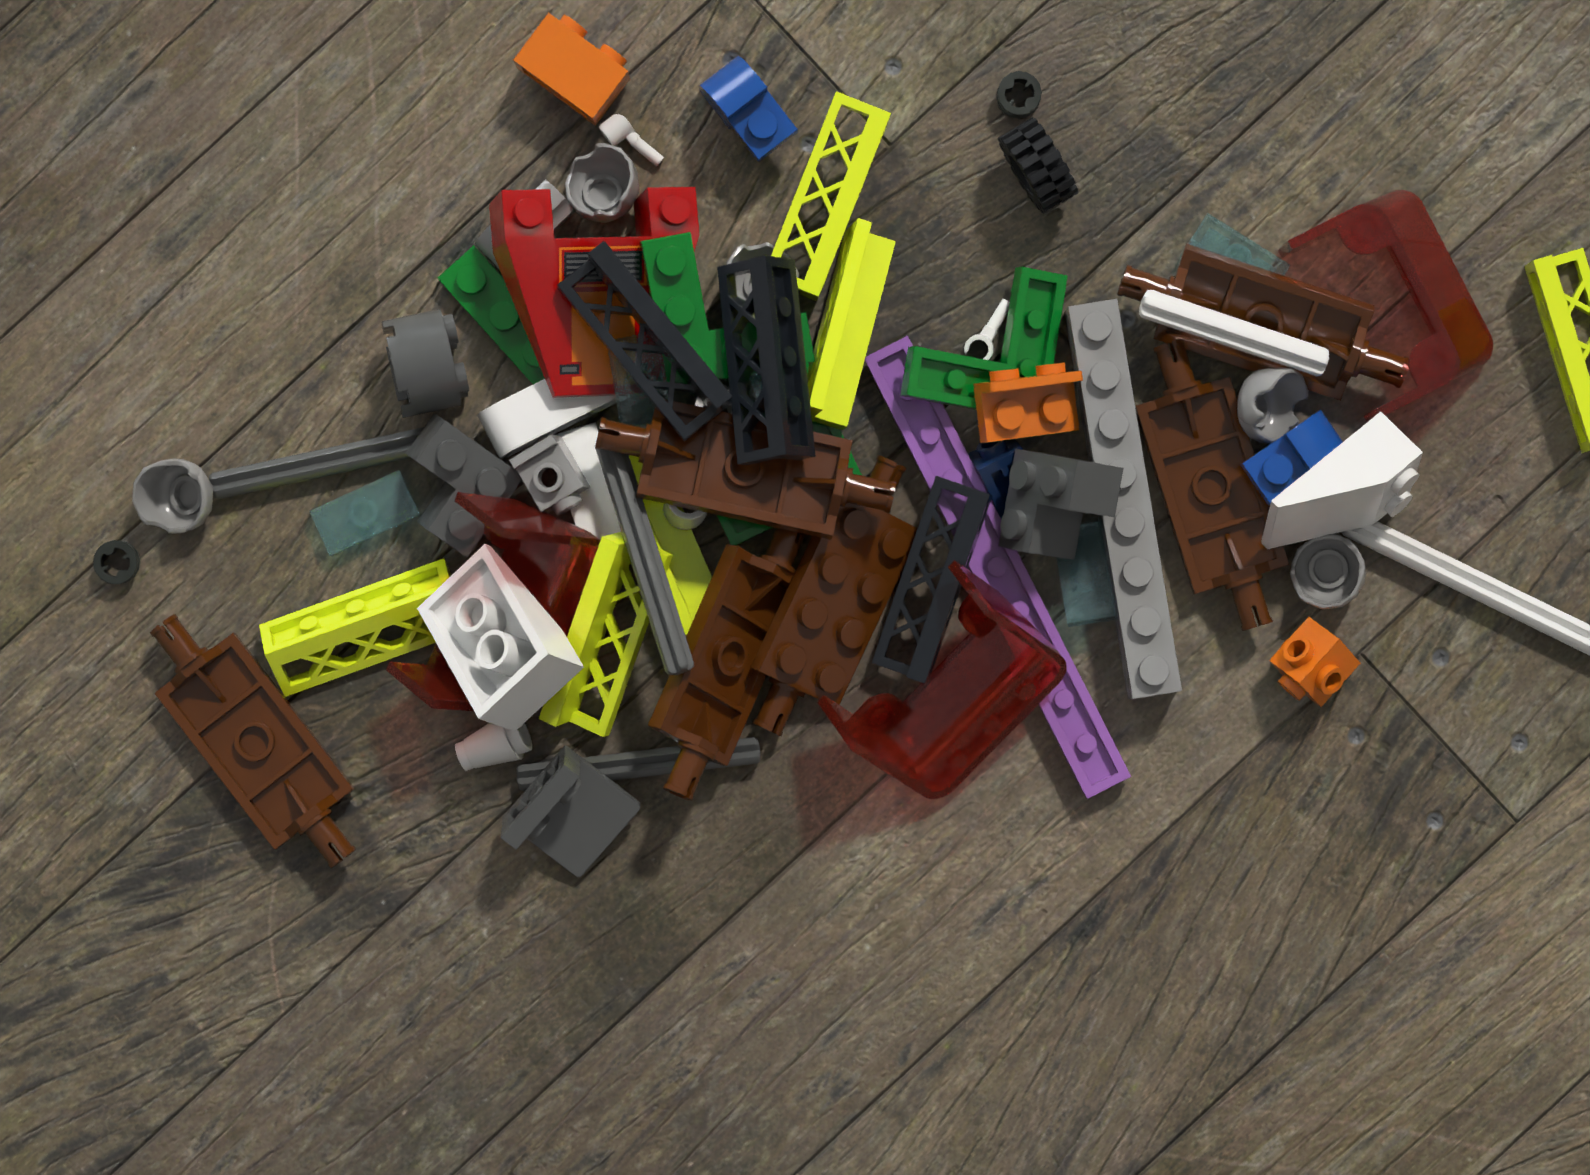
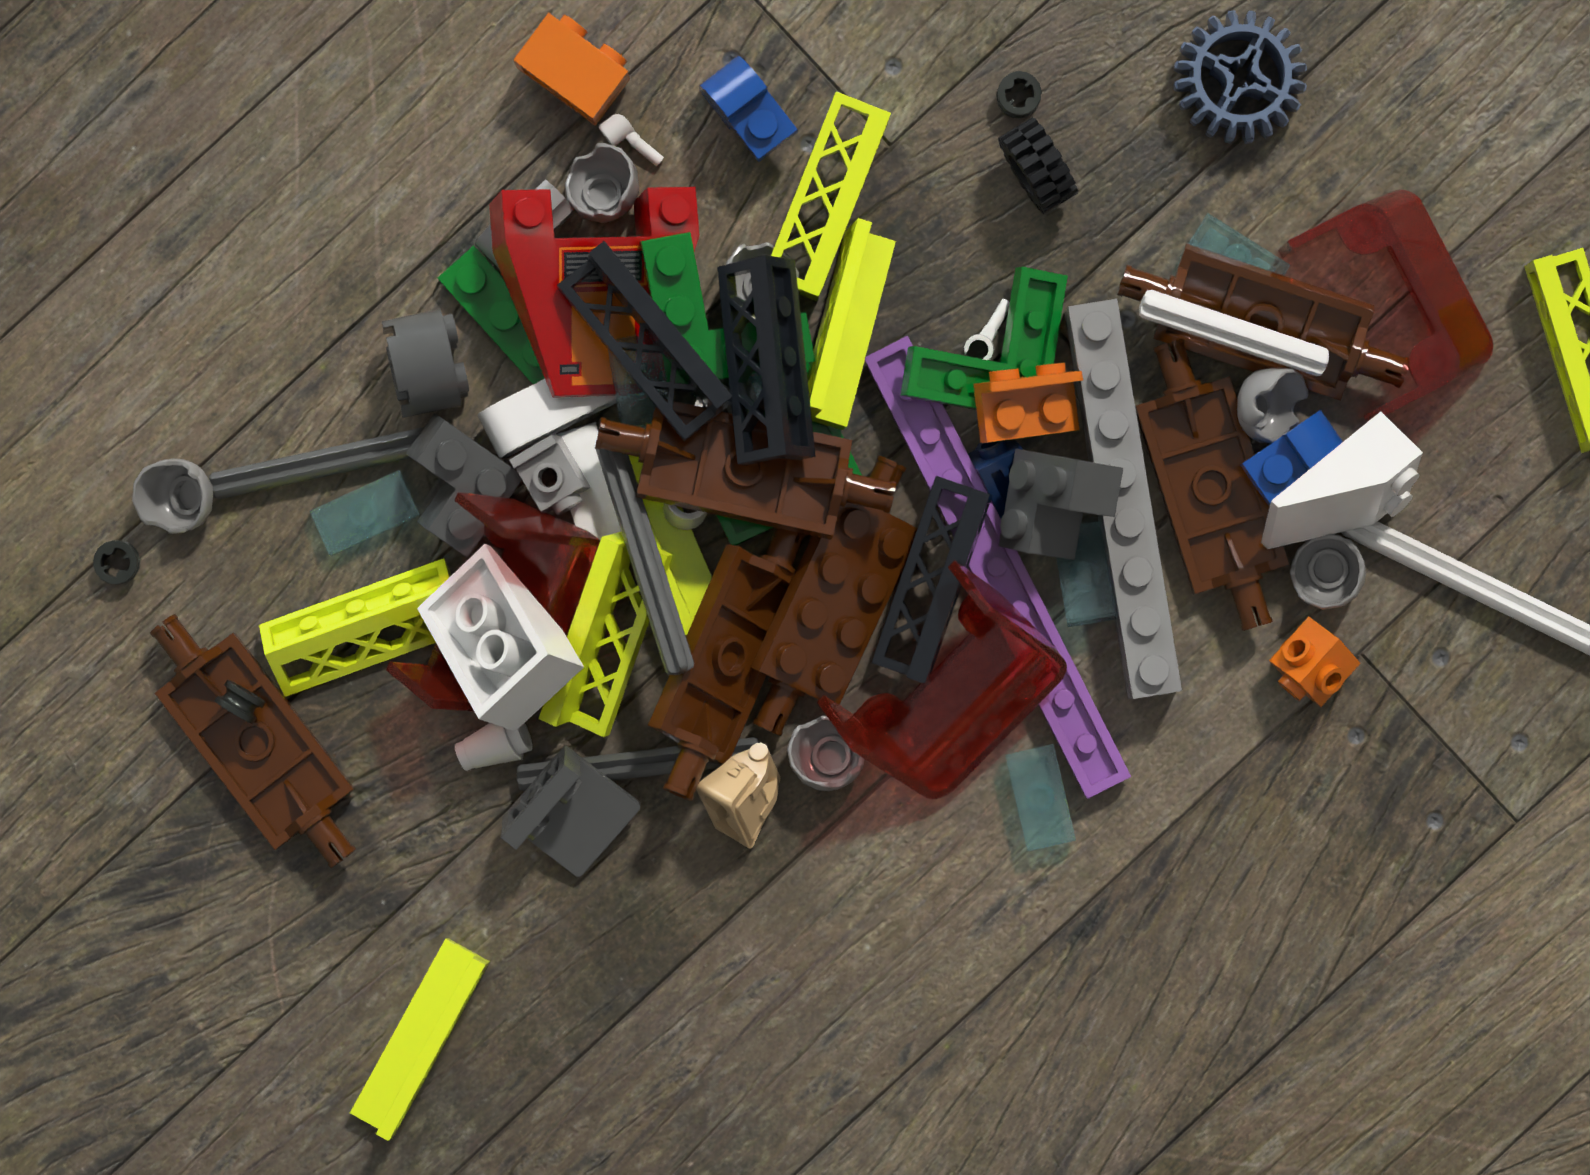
none -> pearl dark grey bush [215,680,266,724]
none -> neon yellow fence [350,938,490,1141]
none -> tan piece [696,743,781,849]
none -> light grey hair [787,715,866,791]
none -> clear light blue plate [1005,744,1076,851]
none -> sand blue gear [1173,10,1307,144]

